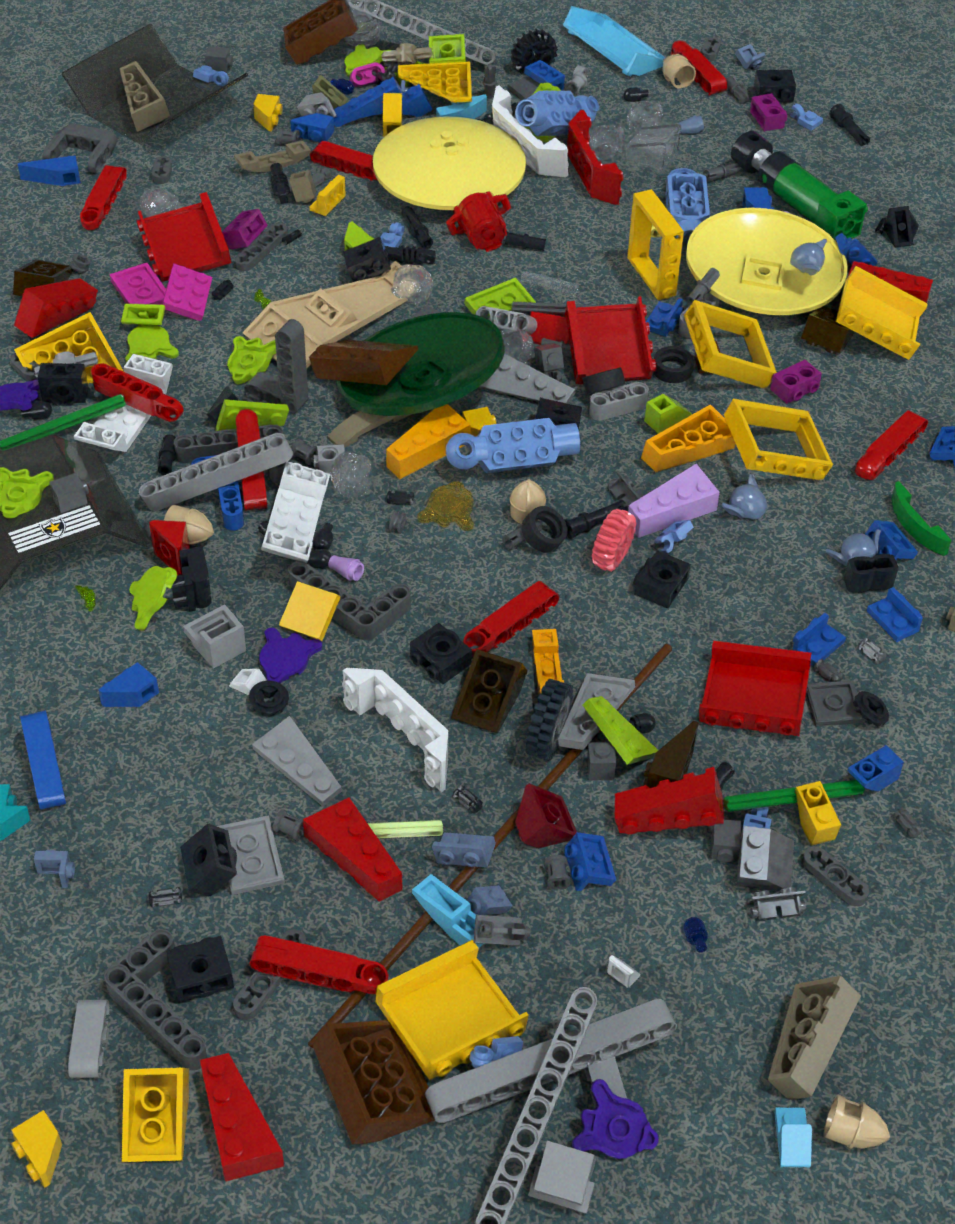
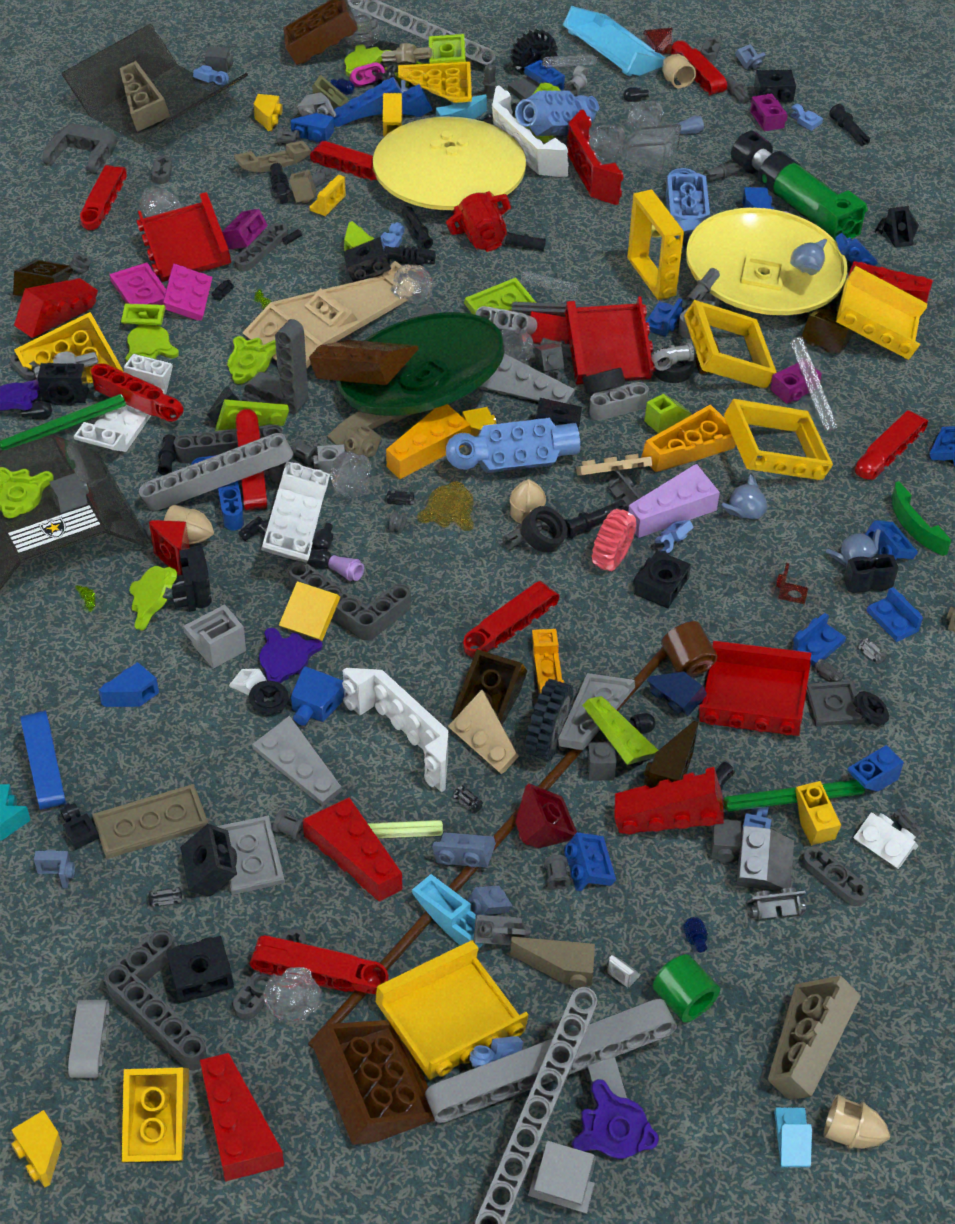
blue slope [18,156,80,186] -> none
black brick [410,623,472,684] -> none
none -> black plate [60,803,99,850]
none -> dark tan tile [92,784,208,859]
none -> black piece [239,517,263,541]
none -> clear hair [263,967,322,1021]
none -> blue torso [291,666,344,726]
none -> dark tan brick [343,426,382,459]
none -> tan wing [448,690,519,774]
none -> dark tan slope [510,937,595,988]
none -> clear axle [542,55,597,68]
none -> tan wing [576,454,652,475]
none -> clear red slope [643,27,673,54]
none -> dark blue slope [647,672,707,716]
none -> light grey connector [652,343,694,371]
none -> green piece [653,954,721,1023]
none -> reddish brown piece [661,621,718,677]
none -> clear red bracket [776,563,808,605]
none -> clear axle [790,337,838,433]
none -> white bracket [853,812,918,869]

